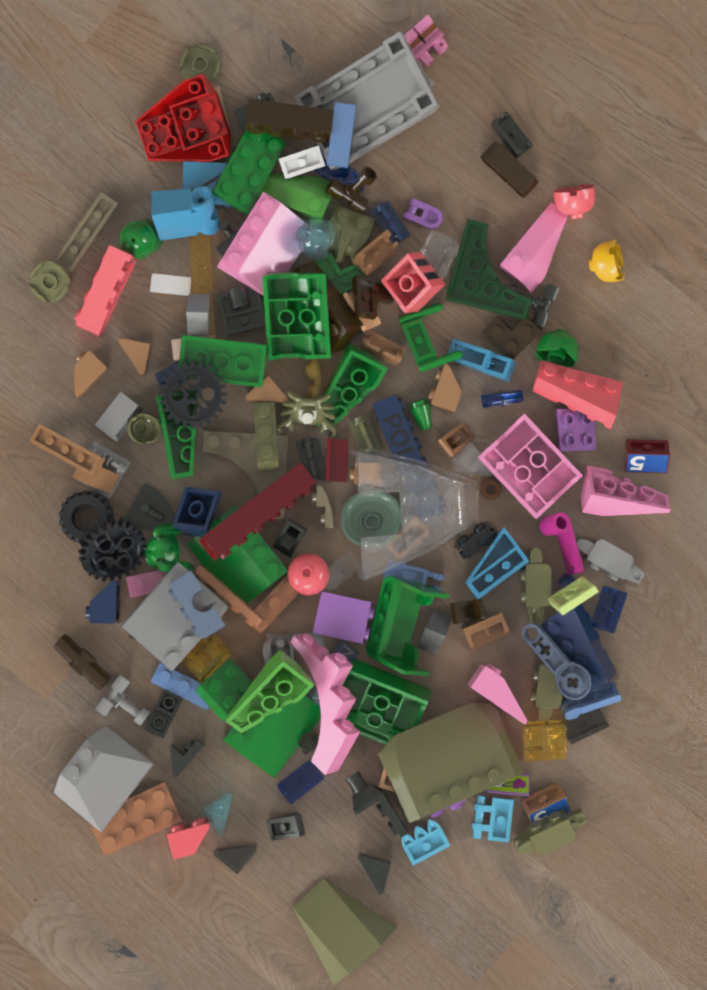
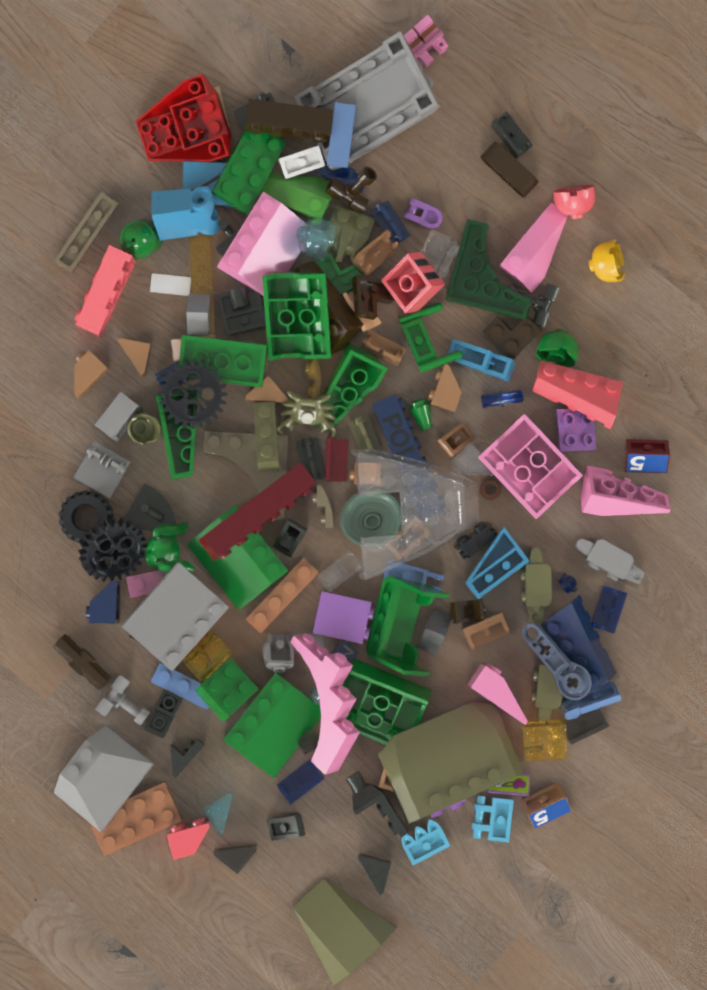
olive tile [29,260,72,302] -> none
medium nougat plate [29,423,105,478] -> none
medium nougat slope [72,467,119,494] -> none
sand blue arch [168,571,225,640] -> none
dark blue slope [172,487,222,537] -> none
olive tile [179,43,221,83] -> none
nougat plate [195,565,267,628] -> none
bright green wedge [225,650,314,733] -> none
coral cylinder [287,553,330,596] -> none
olive hinge [513,809,587,855] -> none
dark pink door [539,512,585,575] -> none
yellowish green tile [548,576,599,615] -> none

